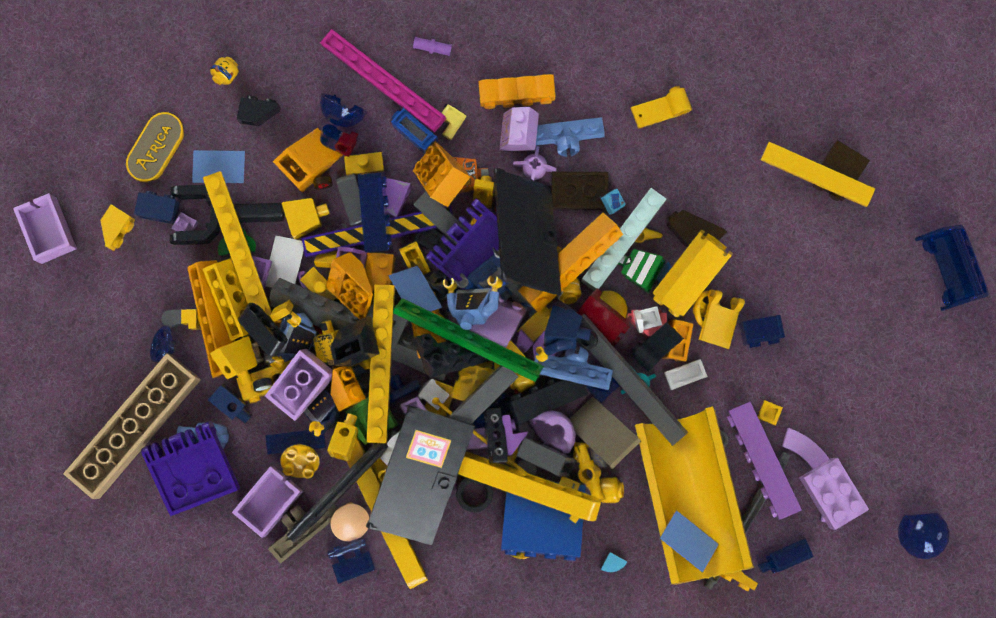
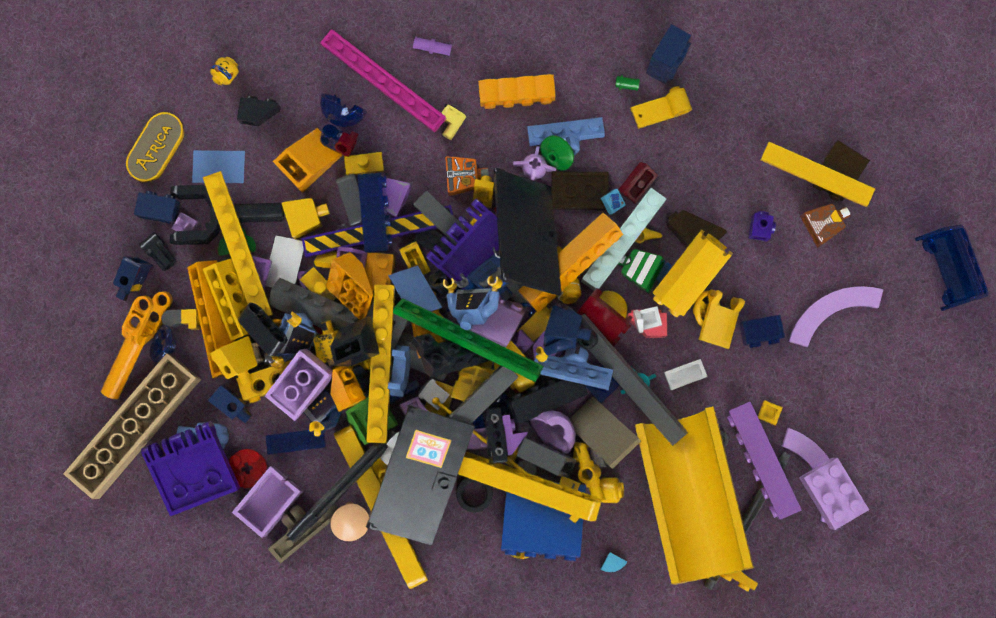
lavender piece [13,193,77,264] -> none
yellow slope [100,205,135,251] -> none
black tile [253,378,273,391] -> none
yellow tile [270,300,294,322] -> none
yellow dish [280,444,320,479] -> none
dark brown tile [313,176,333,190] -> none
yellow torso [327,413,358,462] -> none
clear blue plate [327,538,376,584] -> none
blue window [391,108,438,154] -> none
light orange slope [413,141,470,207] -> none
lavender slope [500,107,539,151] -> none
black door [631,322,684,371] -> none
medium blue sticker [660,510,719,573] -> none
light orange hinge [662,319,694,362] -> none
clear blue hinge [758,538,814,573] -> none
clear blue cylinder [898,513,950,559] -> none
none -> light orange piece [101,291,173,399]
none -> dark blue torso [113,256,153,301]
none -> black piece [139,232,177,271]
none -> red plate [229,449,268,488]
none -> medium blue piece [388,345,411,397]
none -> green dish [540,135,574,171]
none -> green pin [615,75,640,91]
none -> dark red slope [618,162,658,204]
none -> dark blue brick [646,24,692,84]
none -> dark purple brick [748,211,776,241]
none -> lavender tile [788,286,883,347]
none -> dark orange torso [800,204,850,248]

